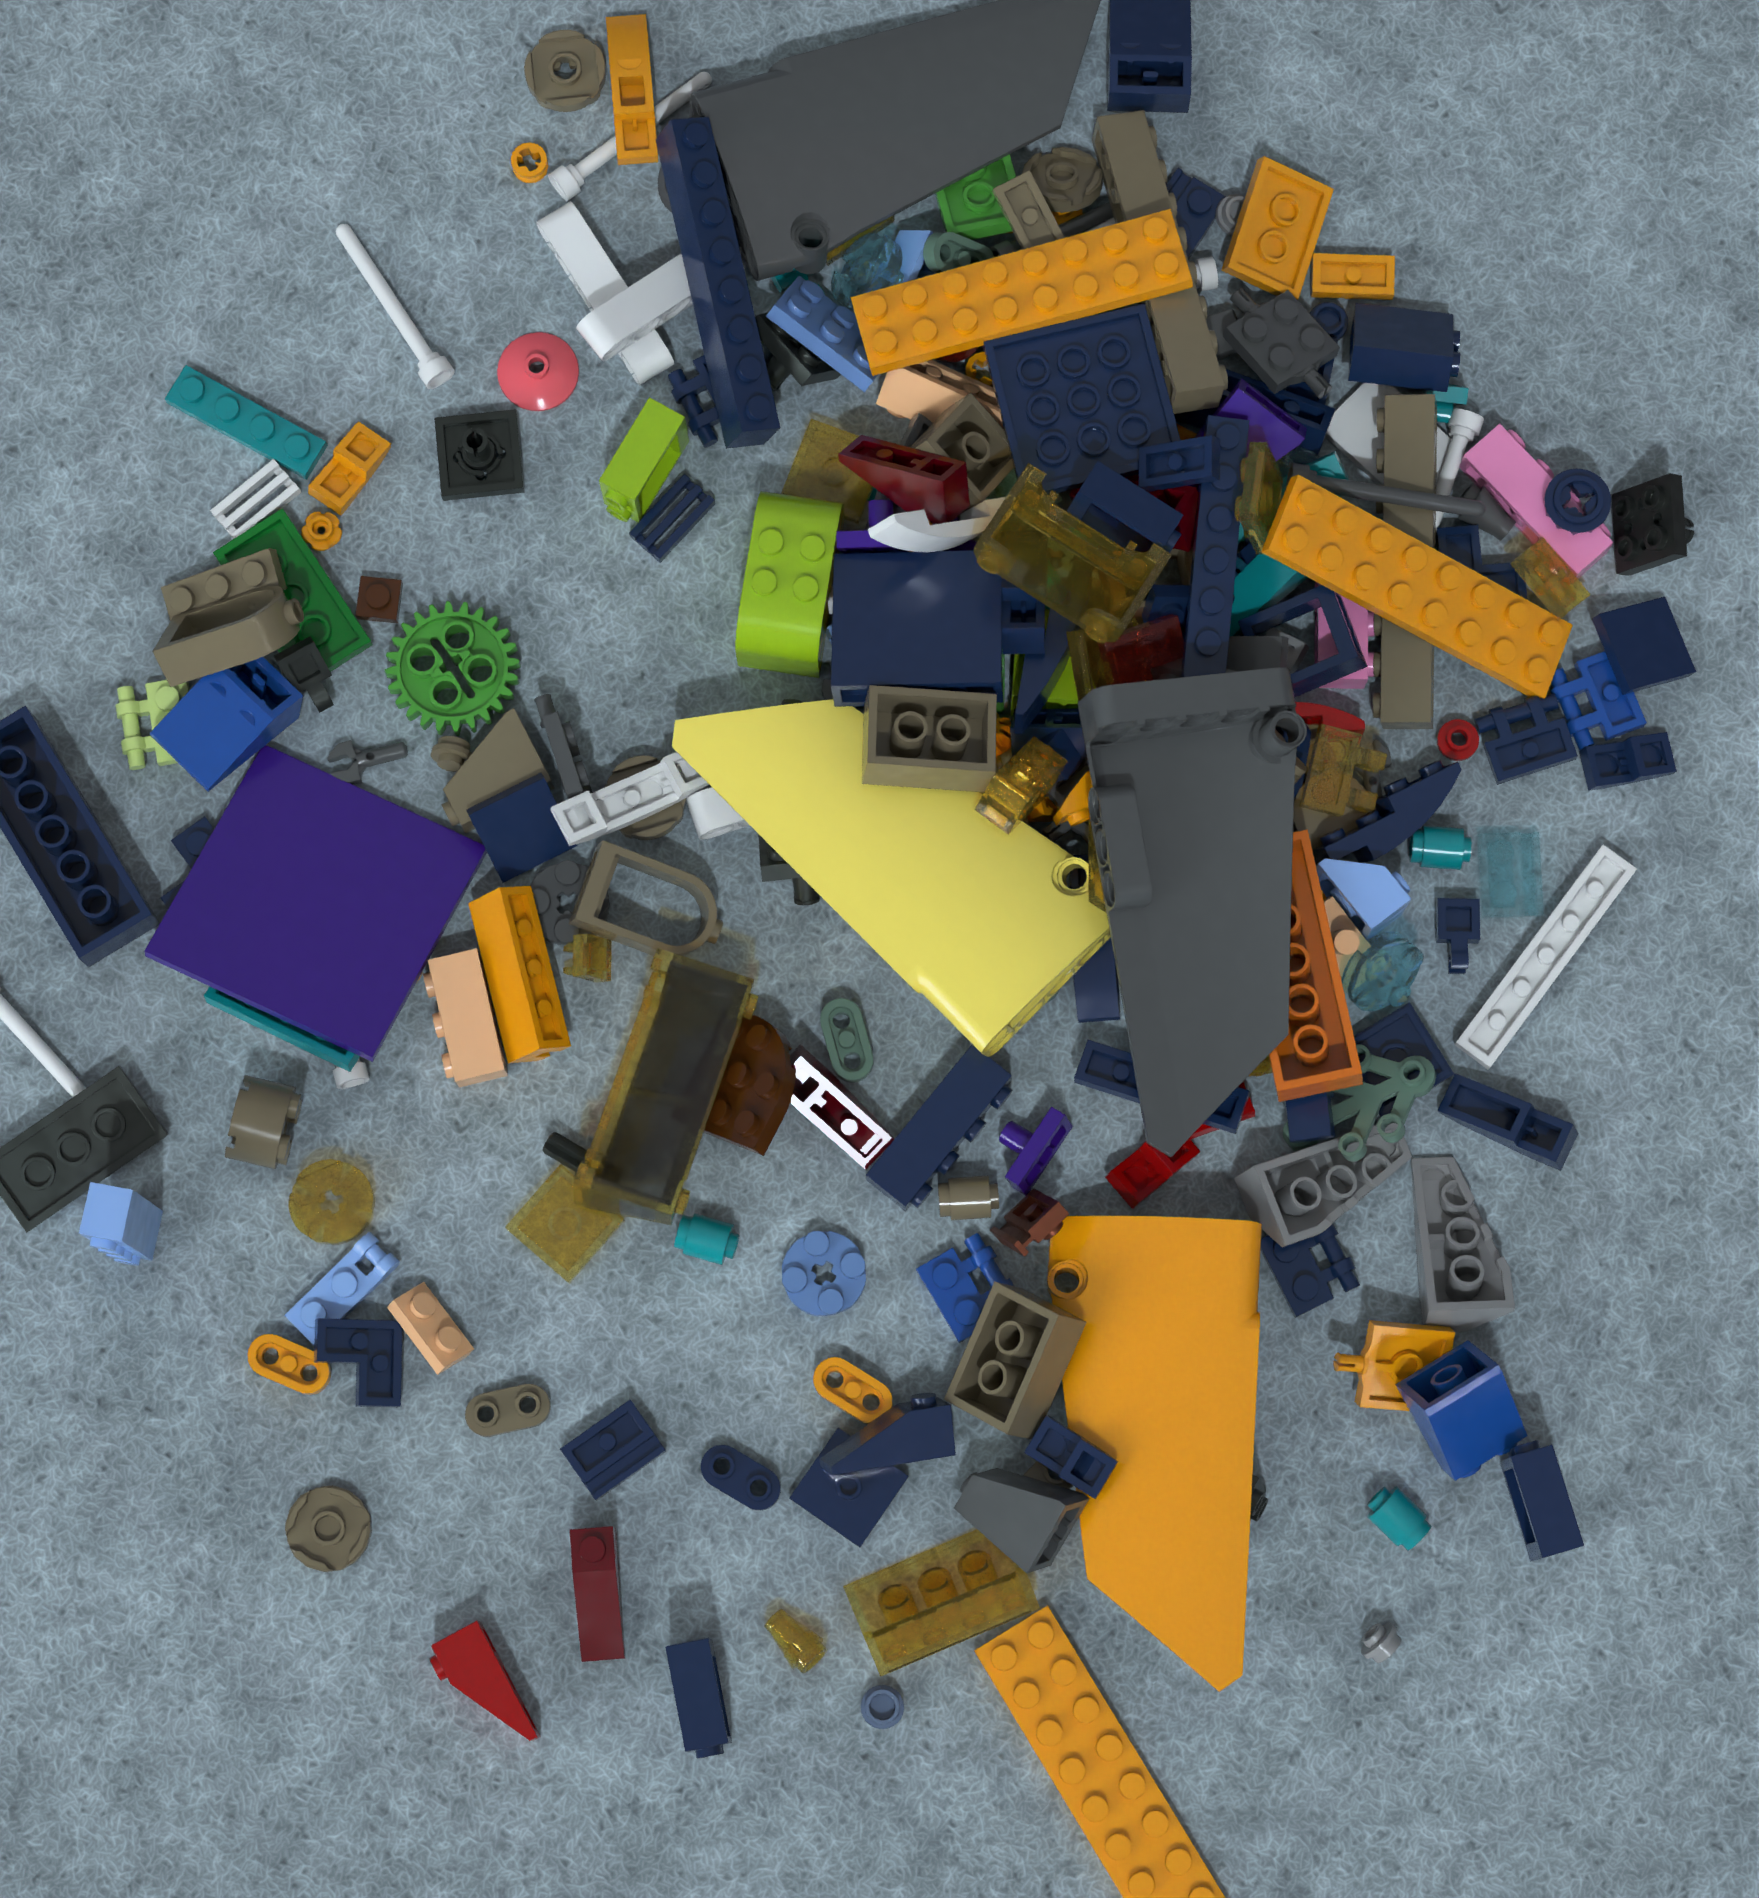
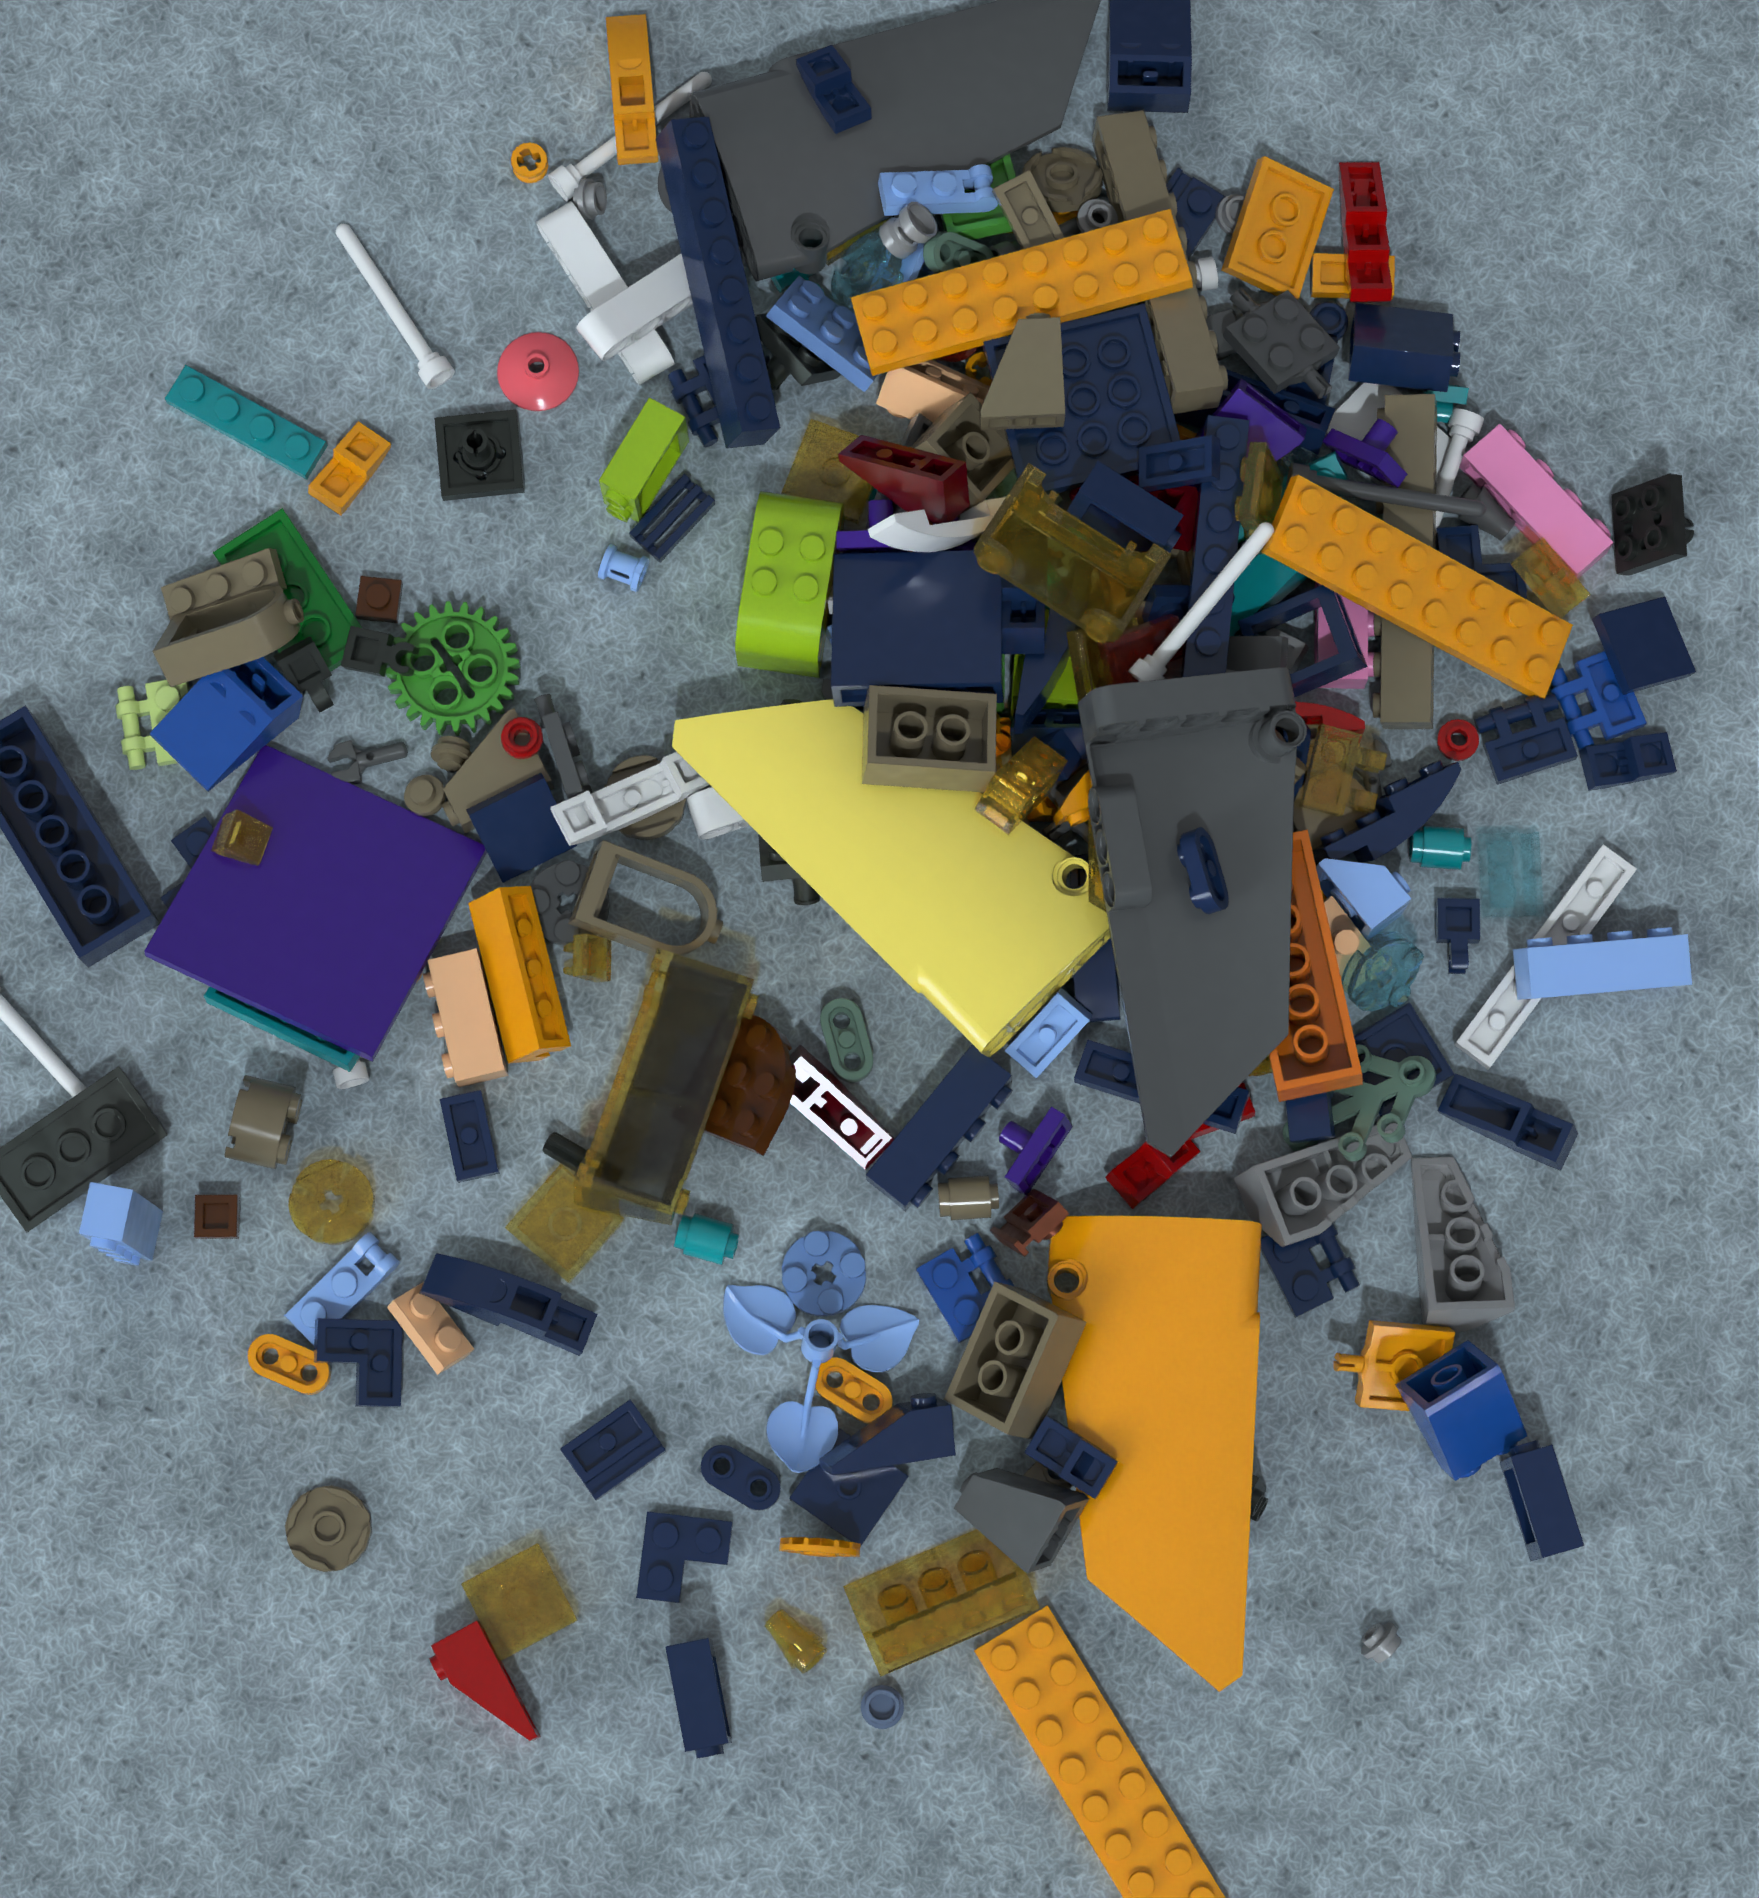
white tile [210,459,302,539] -> none
light orange plate [301,511,342,551] -> none
dark tan plate [465,1384,551,1437] -> none
dark tan plate [524,30,606,112] -> none
dark red slope [570,1526,625,1662] -> none
teal brick [1367,1486,1432,1551] -> none
dark blue gear [1543,468,1611,535] -> none
none -> reddish brown plate [194,1195,240,1239]
none -> clear yellow slope [211,809,273,866]
none -> pearl dark grey plate [341,626,419,677]
none -> dark tan plate [404,775,445,816]
none -> dark blue slope [420,1253,598,1356]
none -> dark blue plate [440,1090,500,1183]
none -> clear yellow plate [461,1543,578,1661]
none -> red plate [501,717,543,759]
none -> light grey plate [573,178,607,220]
none -> light blue bush [598,543,650,592]
none -> dark blue plate [636,1512,733,1603]
none -> light blue plant [723,1285,919,1473]
none -> light orange wheel [779,1537,861,1557]
none -> dark blue slope [796,45,872,134]
none -> light blue plate [878,164,998,216]
none -> light grey wheel [879,202,937,259]
none -> dark tan slope [980,313,1065,430]
none -> light blue plate [1005,988,1093,1078]
none -> light grey plate [1077,199,1118,233]
none -> white piece [1129,522,1274,682]
none -> dark blue plate [1177,827,1229,914]
none -> dark purple tile [1322,418,1408,488]
none -> red slope [1338,162,1393,302]
none -> light blue brick [1513,927,1692,1000]

